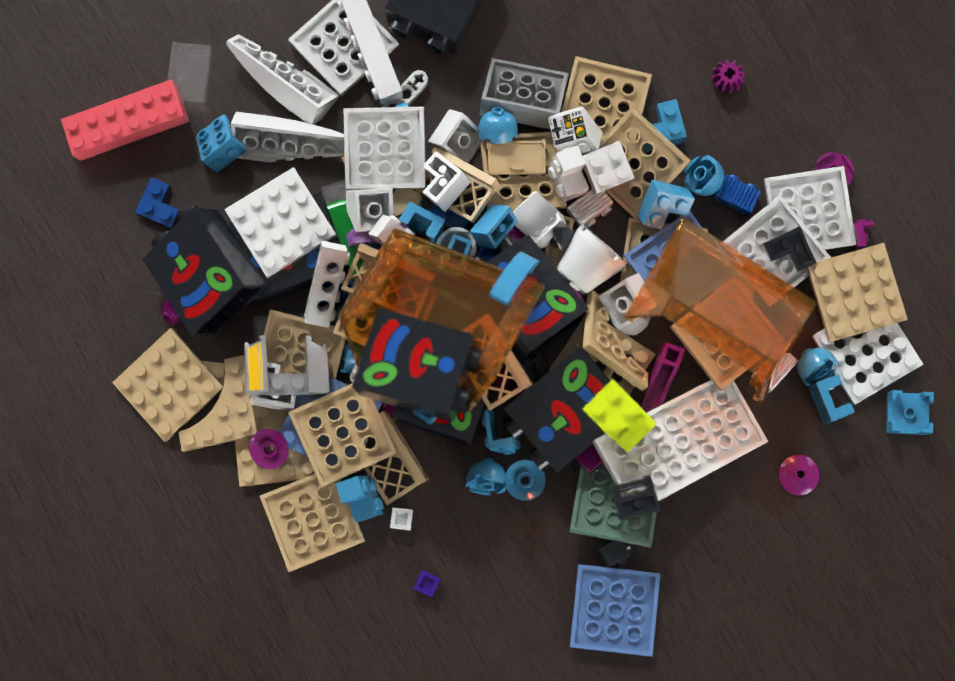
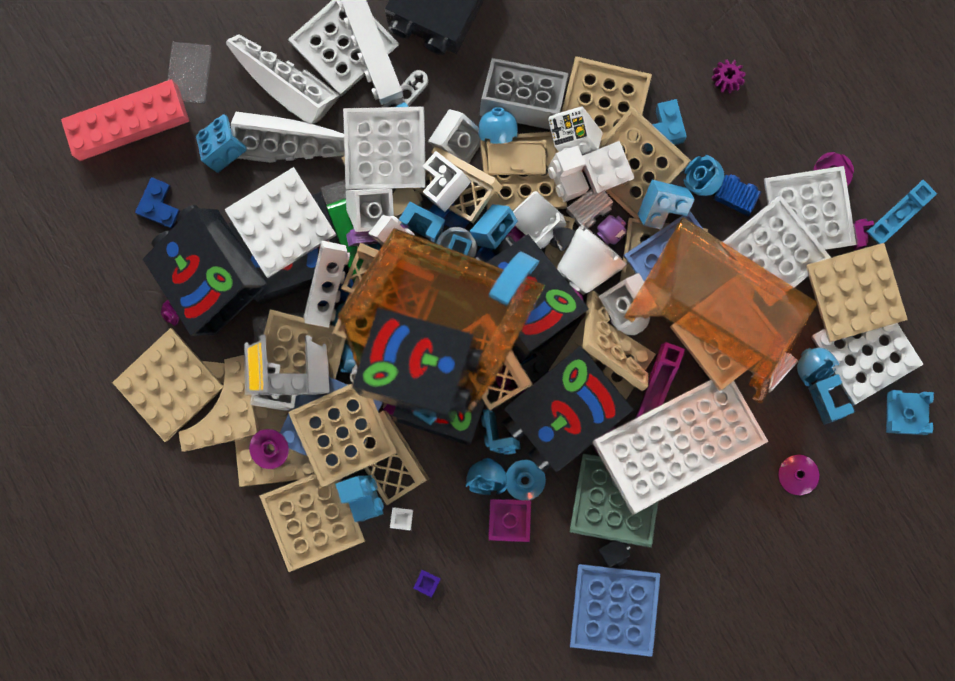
magenta tile [575,445,603,473] -> none
neon yellow bracket [583,379,657,453] -> none
black plate [609,475,661,521] -> none
black plate [762,226,817,272] -> none
none -> magenta plate [489,499,531,542]
none -> medium lavender head [597,215,627,245]
none -> dark azure slope [867,180,937,244]

